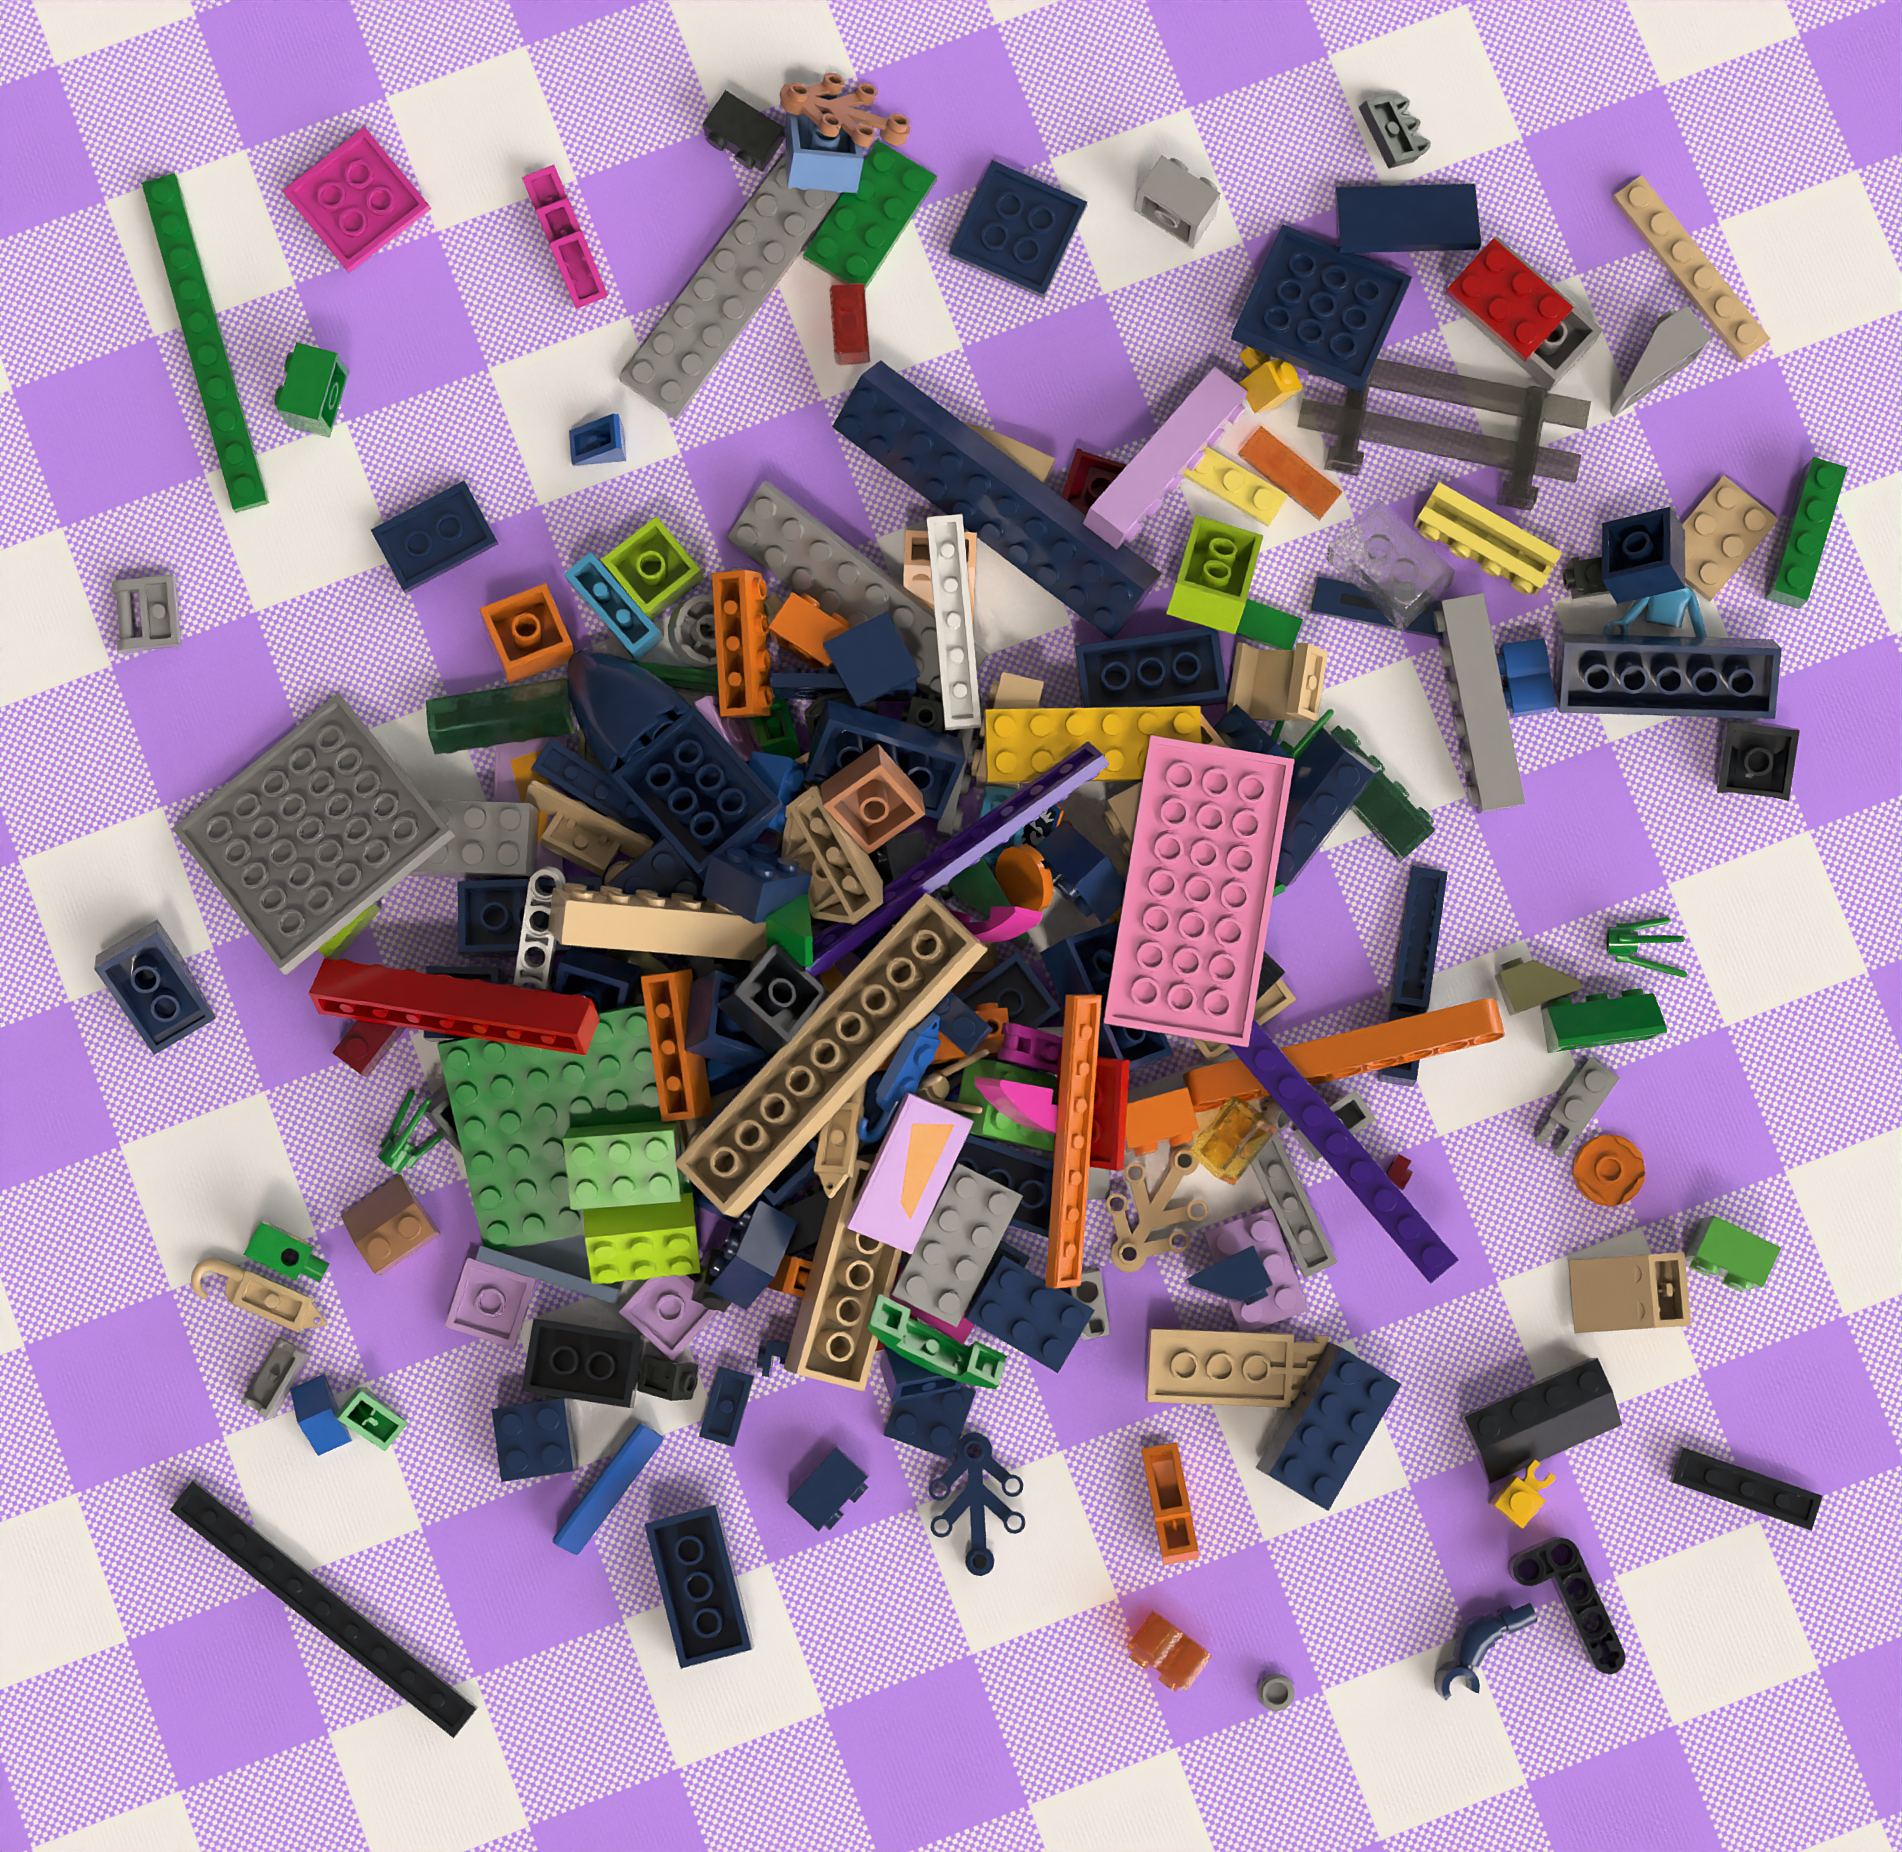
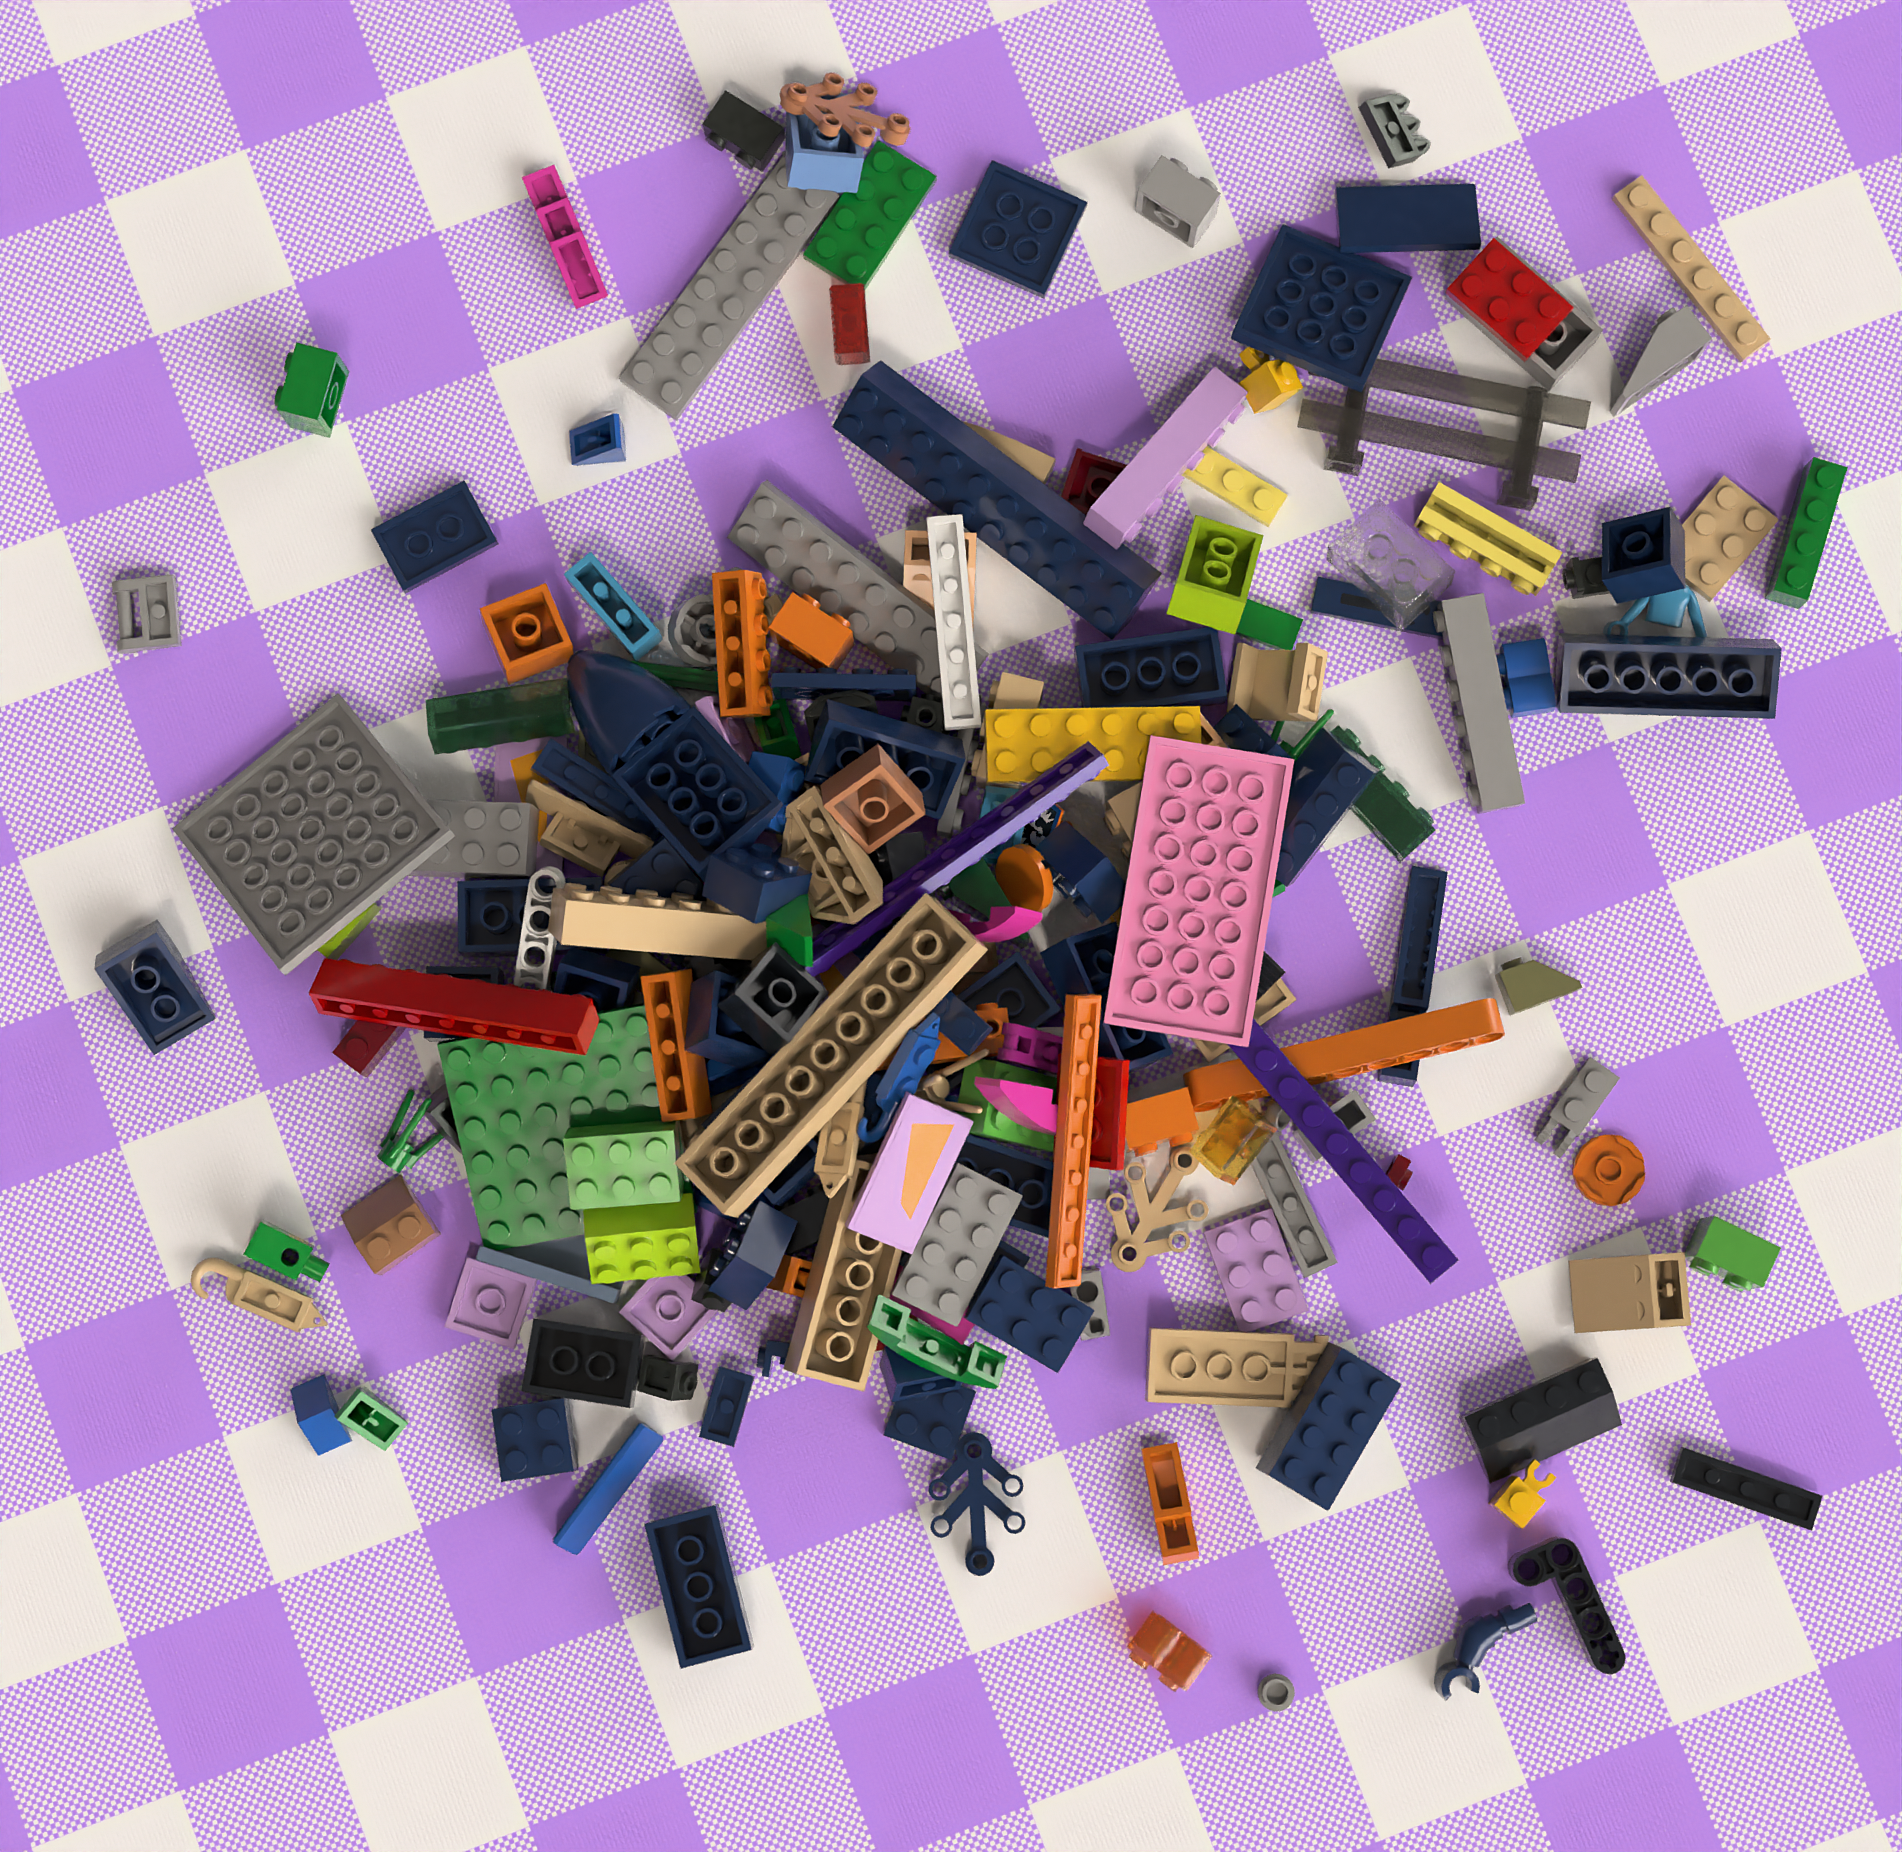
green plate [141,173,269,513] -> none
black plate [170,1481,478,1738] -> none
light grey hinge [241,1337,311,1419] -> none
dark pink plate [282,126,431,273] -> none
lime brick [601,516,704,621] -> none
dark blue brick [786,1447,869,1532] -> none
dark blue tile [823,611,921,708] -> none
dark blue slope [1184,1245,1273,1306] -> none
clear orange tile [1238,426,1343,521] -> none
green slope [1541,988,1667,1053] -> none
green plant [1607,917,1687,978] -> none
black slope [1717,720,1800,801] -> none

